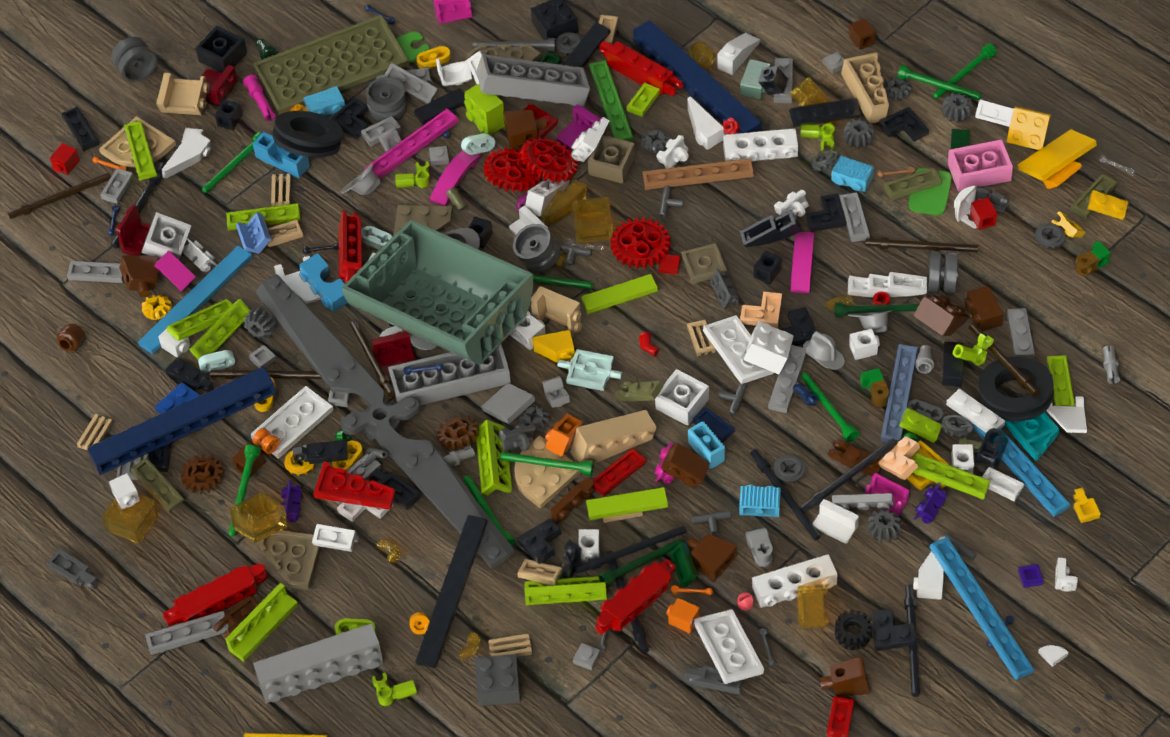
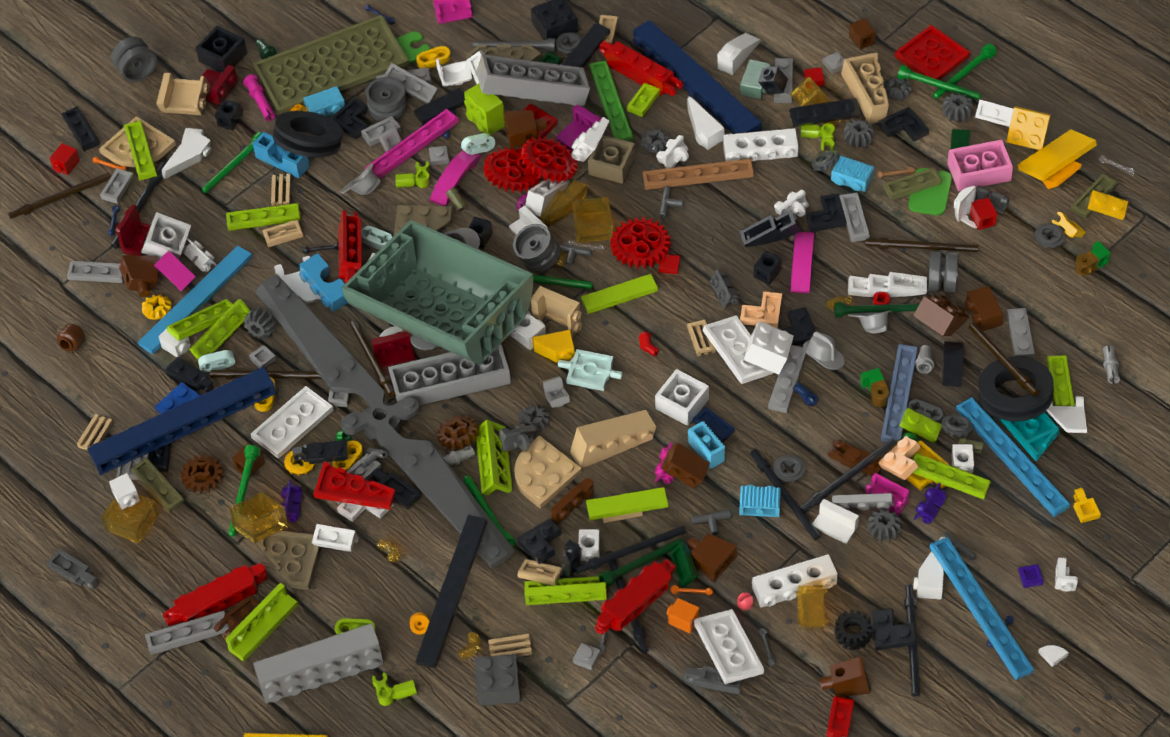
medium blue bracket [236,212,271,254] -> none
orange wheel [252,428,280,454] -> none
dark blue hinge [404,363,444,375] -> none
light grey tile [481,383,535,424] -> none
green piece [500,452,594,476] -> none
orange brick [545,413,584,456] -> none
red tile [593,448,646,497] -> none
olive hinge [615,381,664,402] -> none
dark tan tile [681,243,728,284] -> none
clear yellow hair [689,42,716,69] -> none
dark grey piece [718,383,747,416] -> none
red plate [723,118,740,135] -> none
light grey piece [746,527,773,567] -> none
green piece [801,372,860,442] -> none
white brick [849,329,880,360] -> none
white plate [946,389,1005,433] -> none
lime bar [953,333,994,366] -> none
black piece [976,428,1008,469] -> none
white tile [982,467,1024,502] -> none
none -> red tile [803,67,824,87]
none -> red plate [894,25,970,80]

